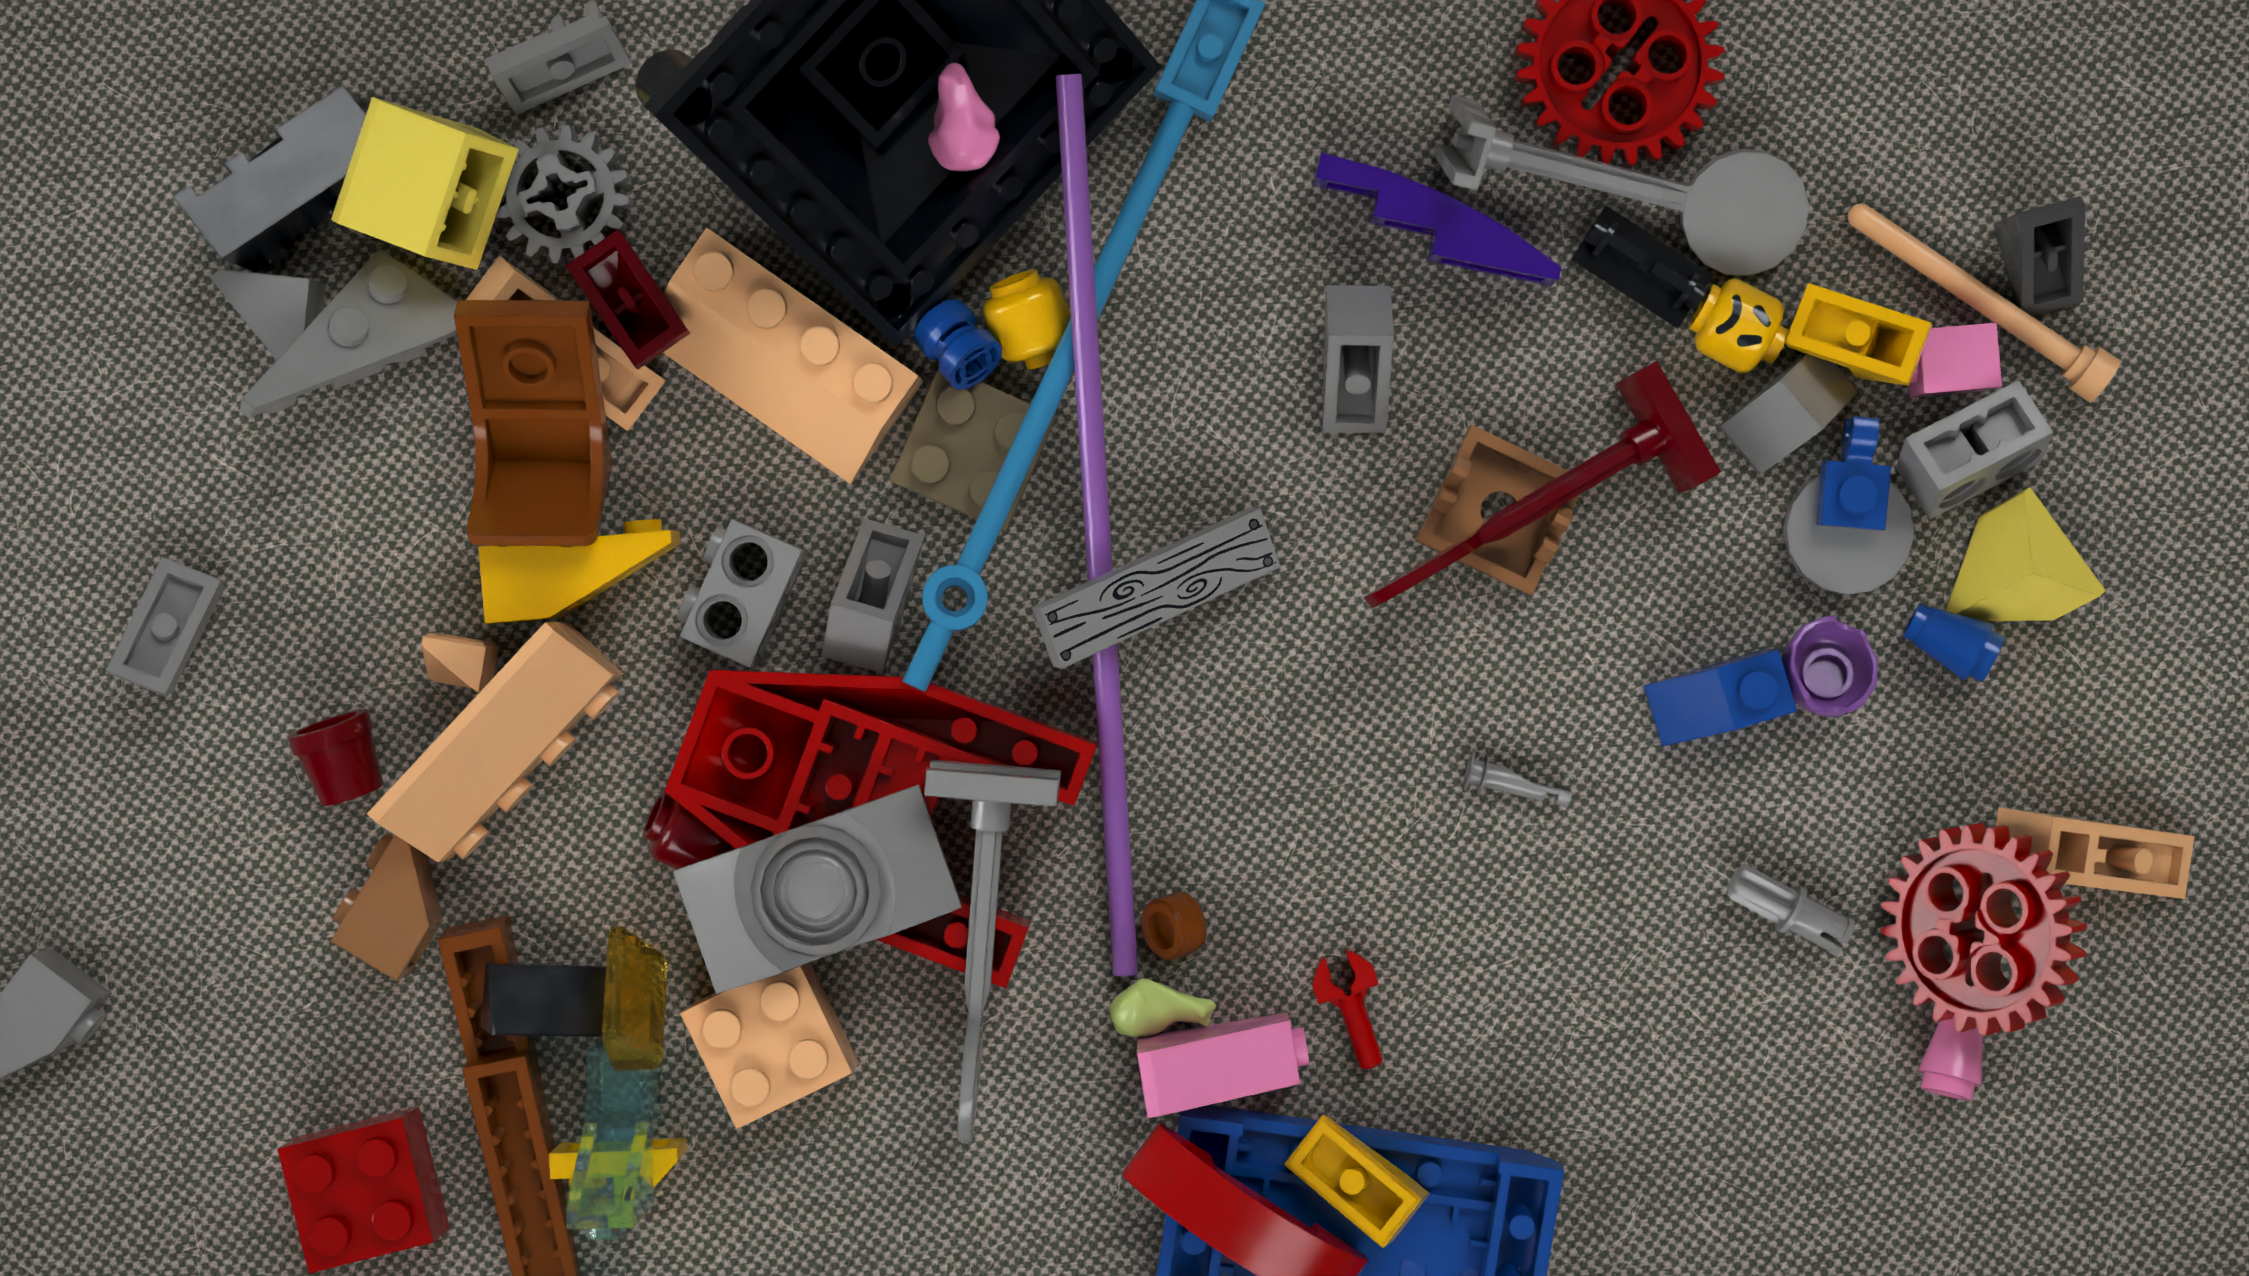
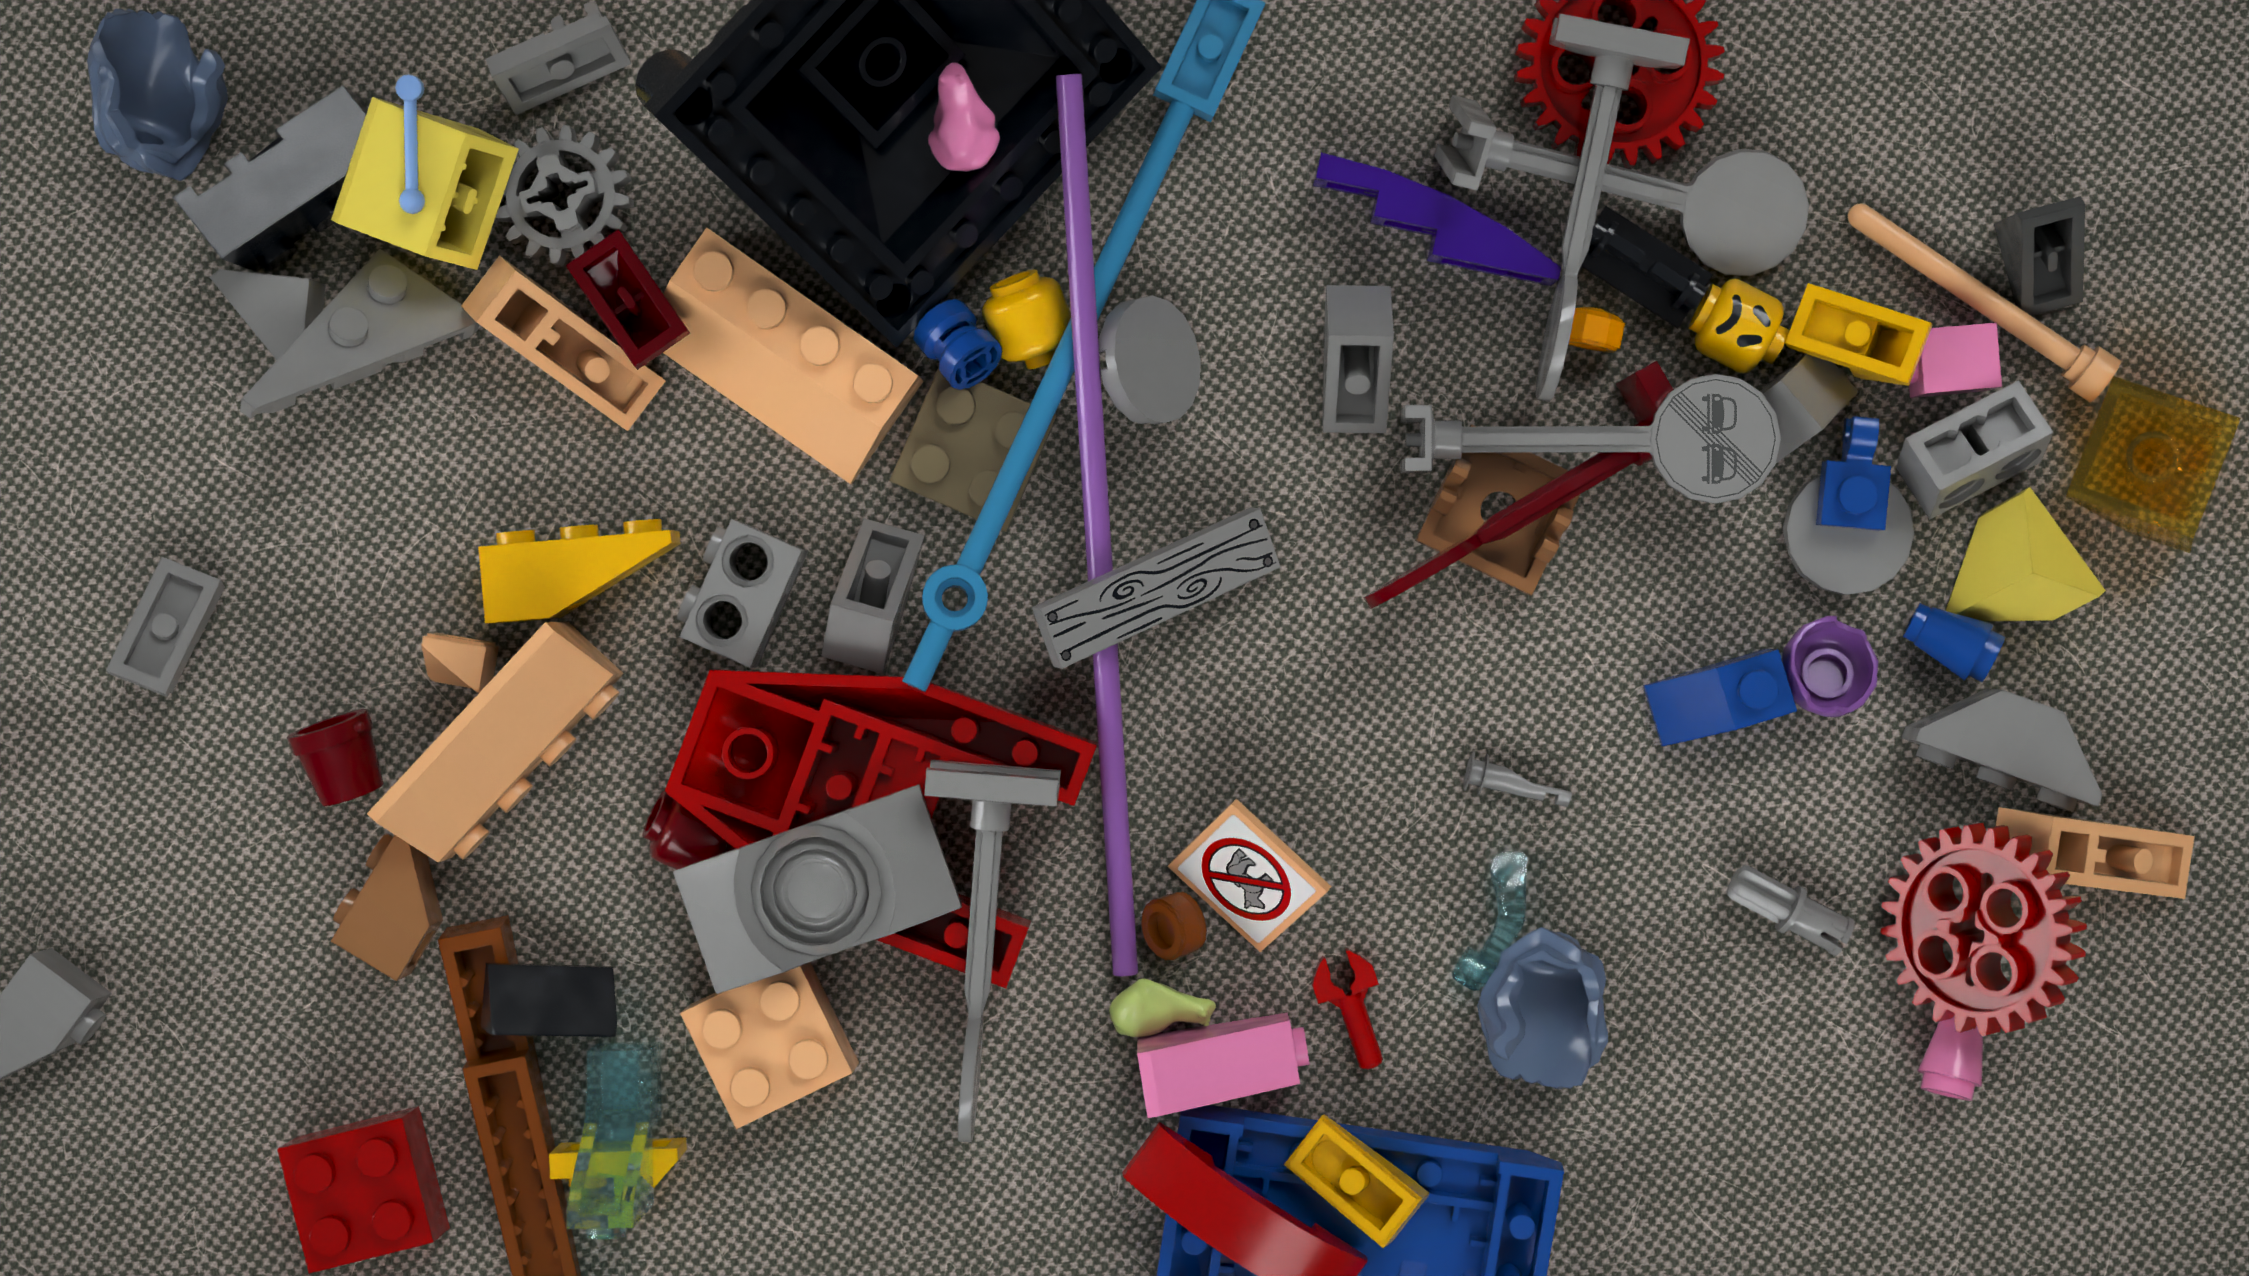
dark orange bracket [454,300,612,547] -> none
clear yellow slope [602,926,668,1071] -> none
none -> sand blue hair [87,9,228,181]
none -> light blue hinge [395,75,425,214]
none -> light grey tile [1099,295,1201,425]
none -> piece [1167,799,1332,952]
none -> light grey piece [1400,374,1781,504]
none -> clear light blue piece [1452,851,1527,991]
none -> sand blue hair [1477,927,1608,1089]
none -> light grey piece [1536,14,1690,402]
none -> light orange tile [1568,307,1625,353]
none -> light grey slope [1901,688,2103,813]
none -> clear yellow slope [2066,376,2241,553]

